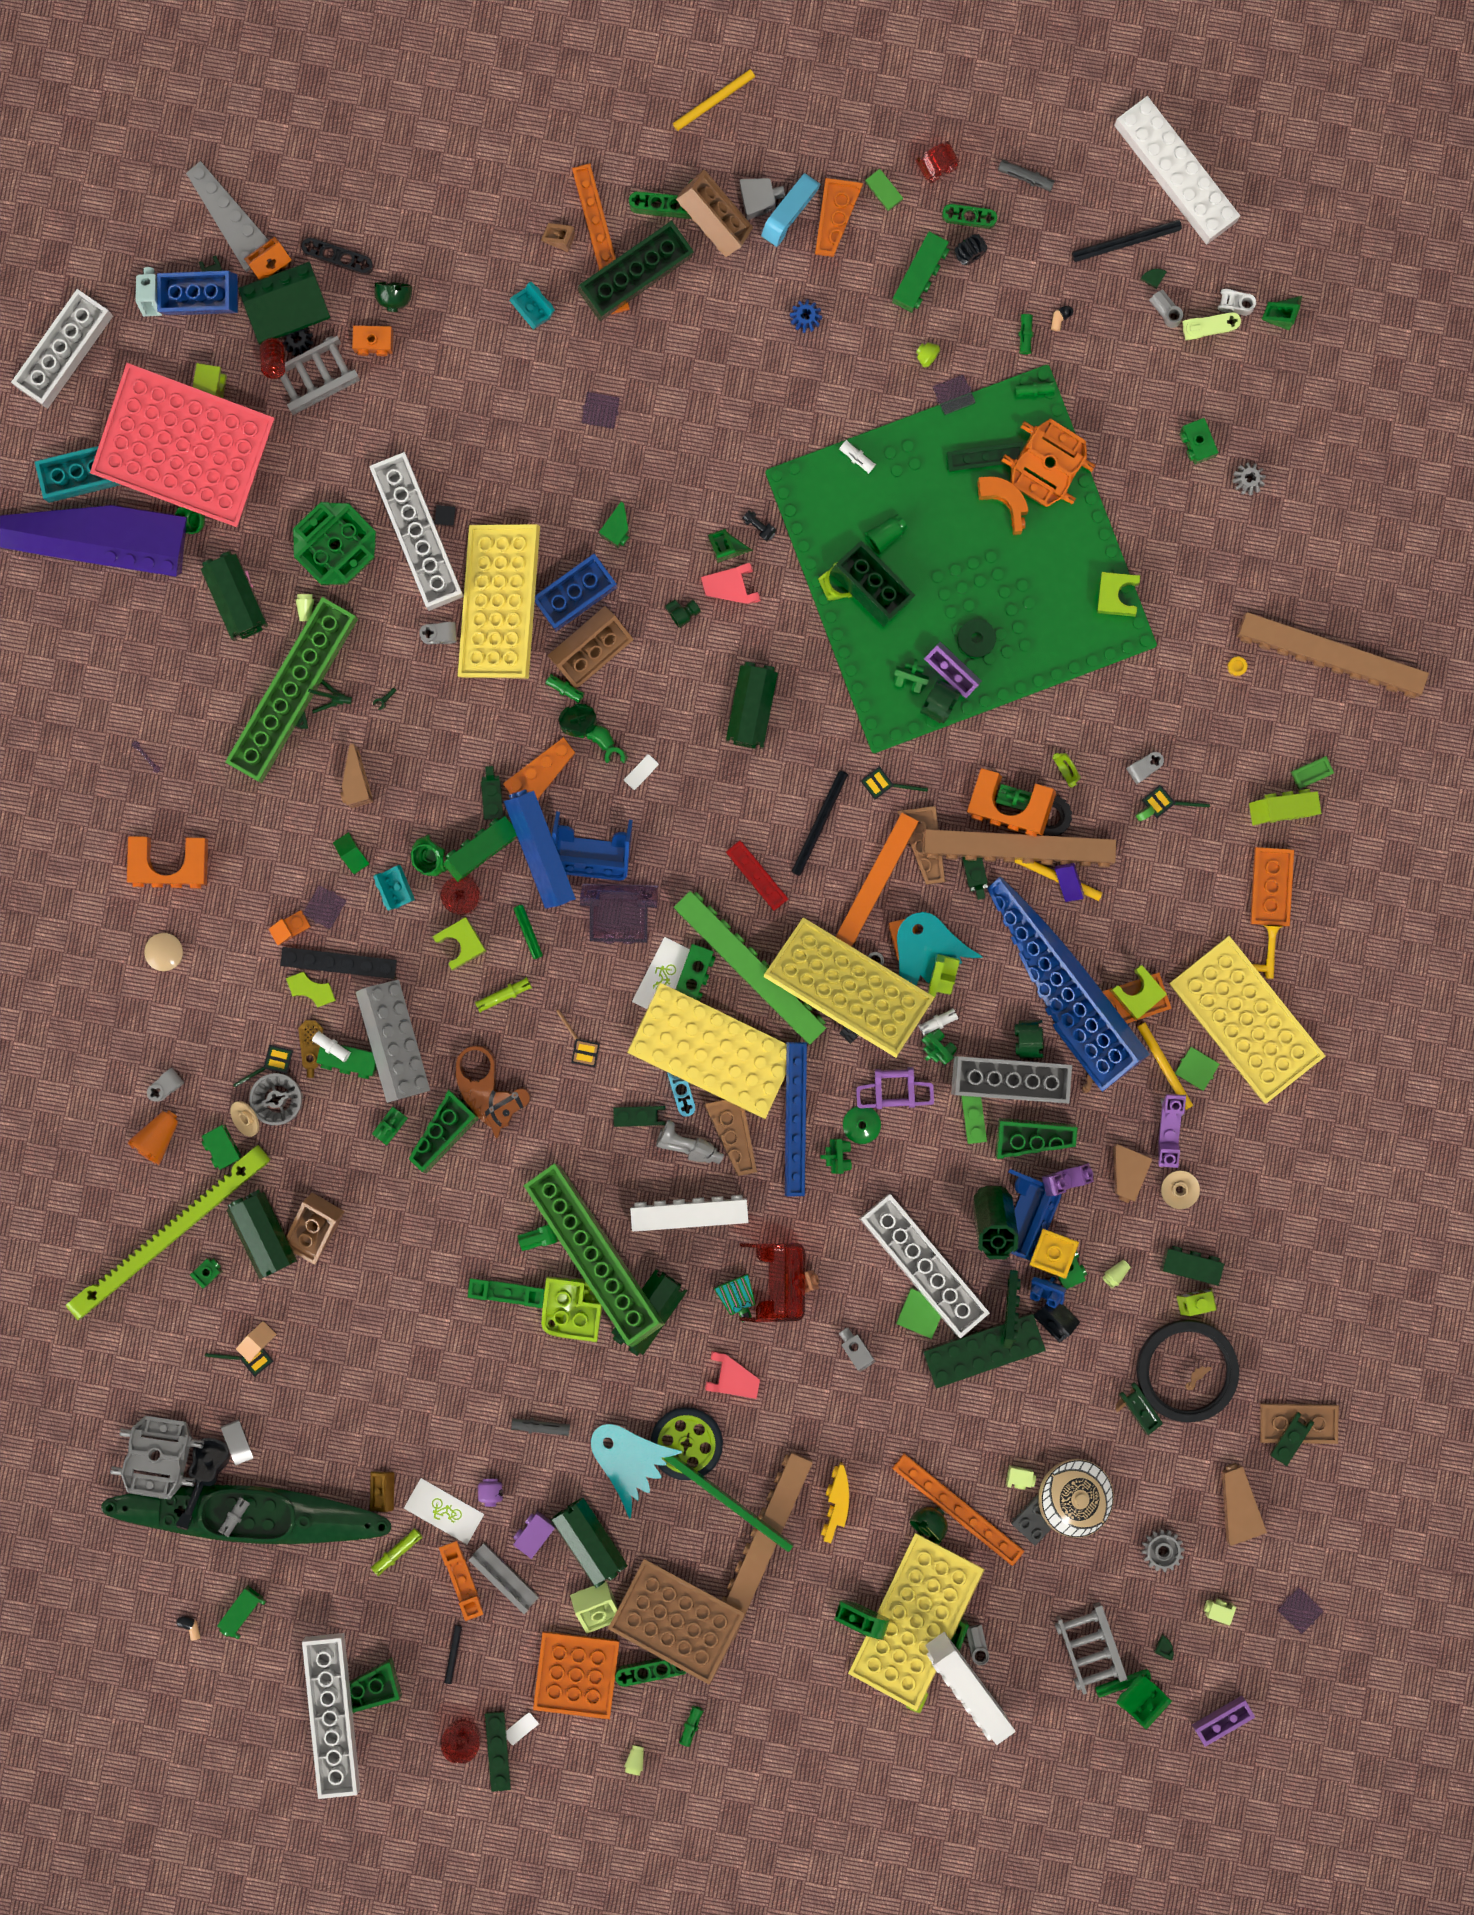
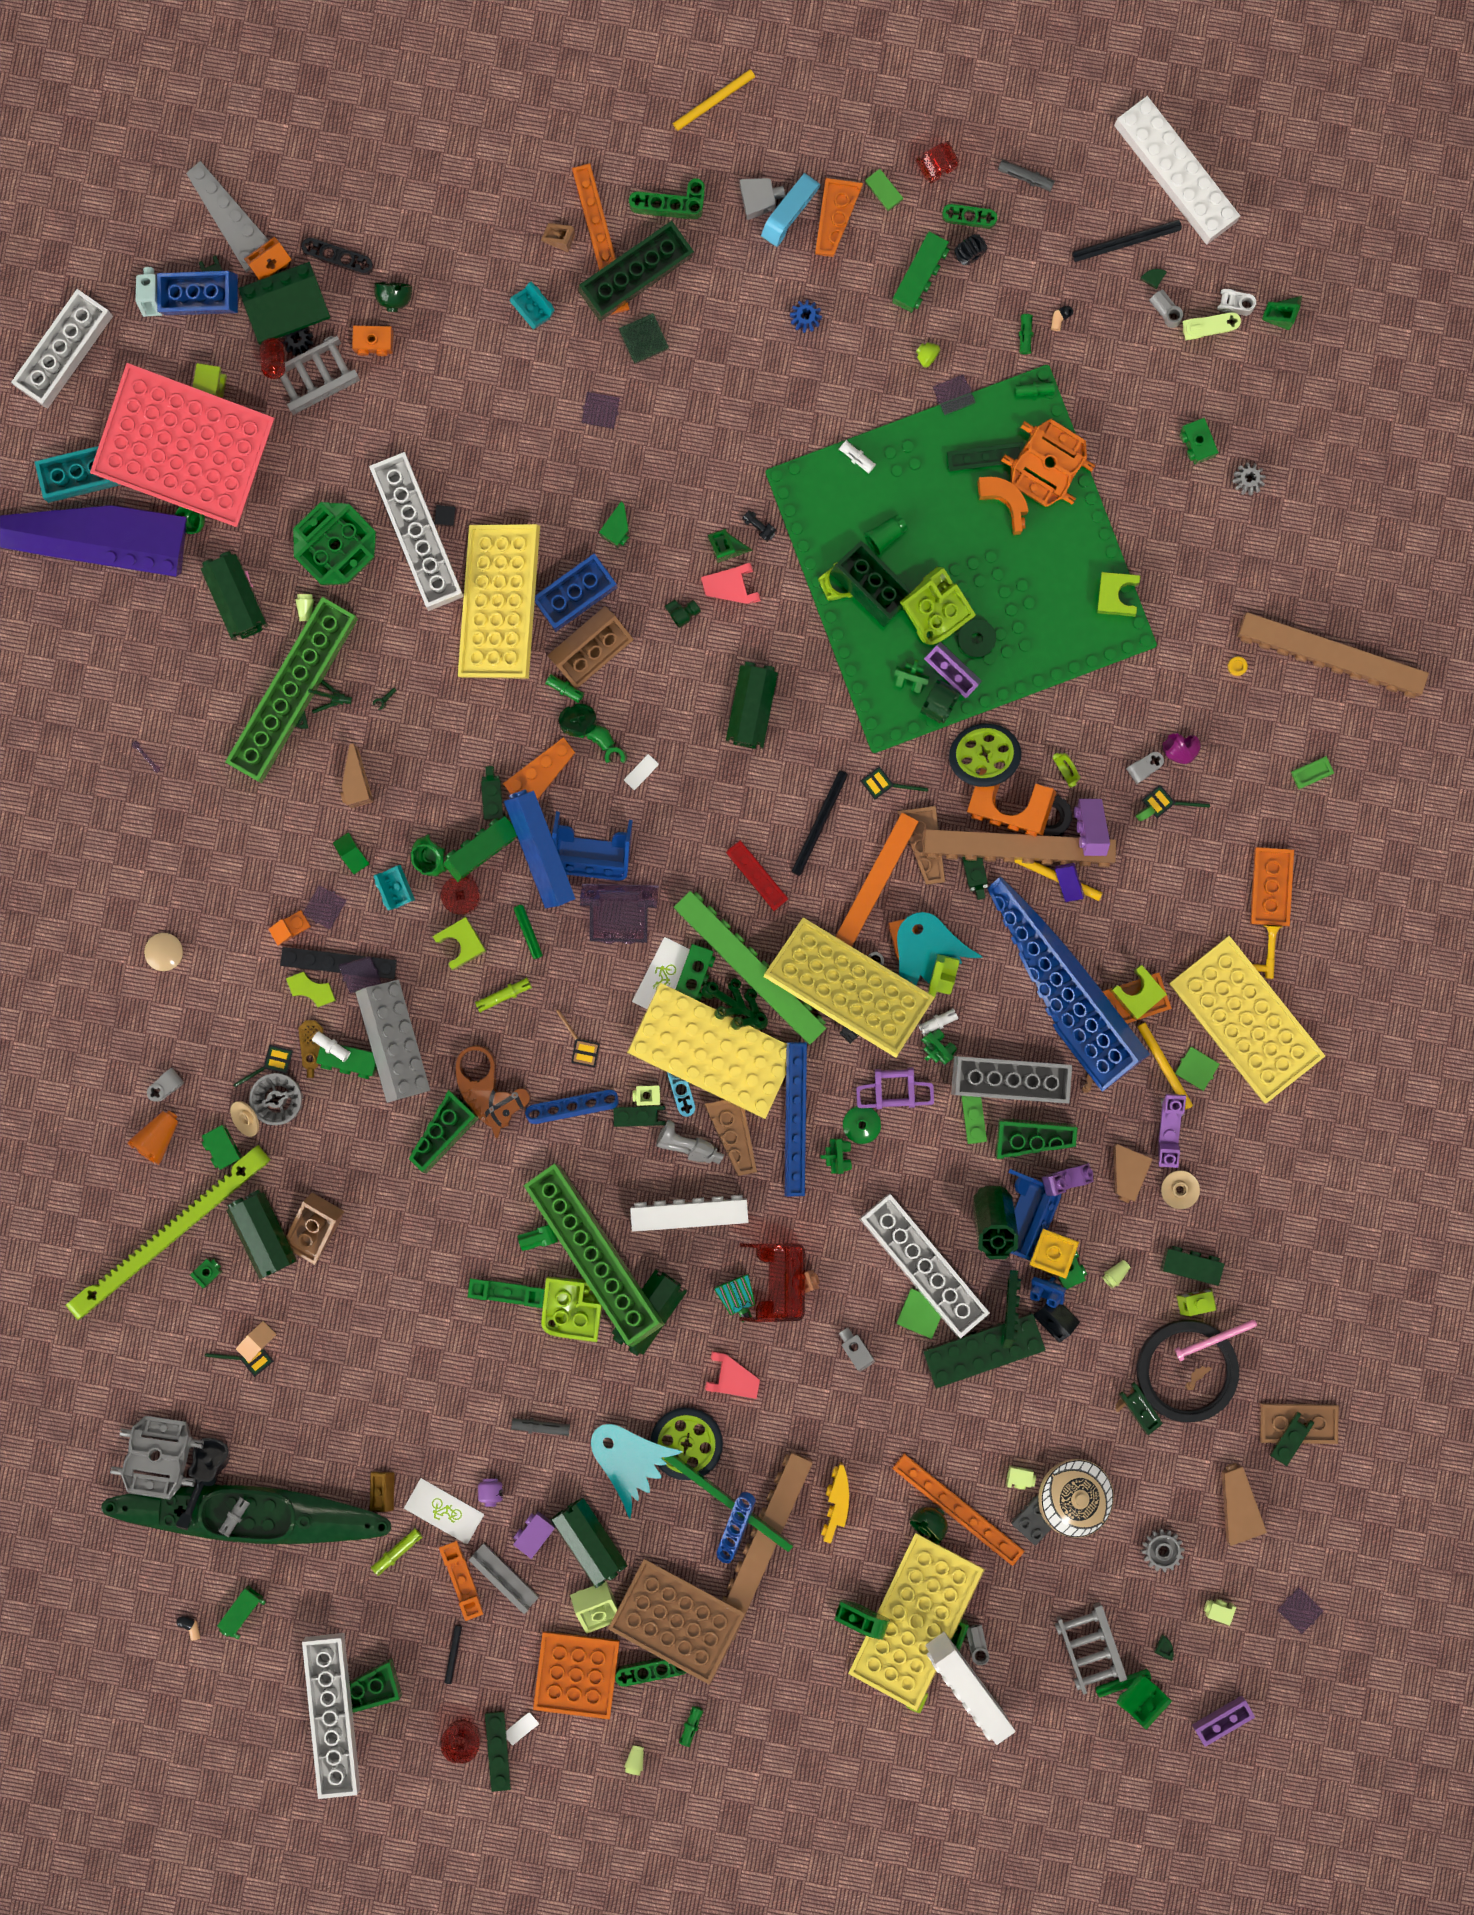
orange arch [127,836,208,889] -> none
light grey slope [221,1419,253,1465] -> none
green hips [372,1107,408,1146] -> none
light grey piece [419,622,457,645] -> none
medium nougat slope [676,170,753,257] -> none
green hips [996,784,1032,811] -> none
dark green brick [1015,1020,1044,1059] -> none
lime wedge [1249,789,1322,826] -> none
none -> clear purple piece [339,956,382,993]
none -> blue beam [525,1090,619,1124]
none -> clear green plate [619,313,669,365]
none -> yellowish green brick [633,1085,660,1106]
none -> dark green plant [701,978,768,1030]
none -> blue beam [716,1492,756,1563]
none -> lime slope [900,567,976,645]
none -> wedge [949,723,1022,787]
none -> medium lavender brick [1074,799,1110,856]
none -> magenta hair [1163,733,1201,764]
none -> bright pink bar [1174,1320,1257,1361]

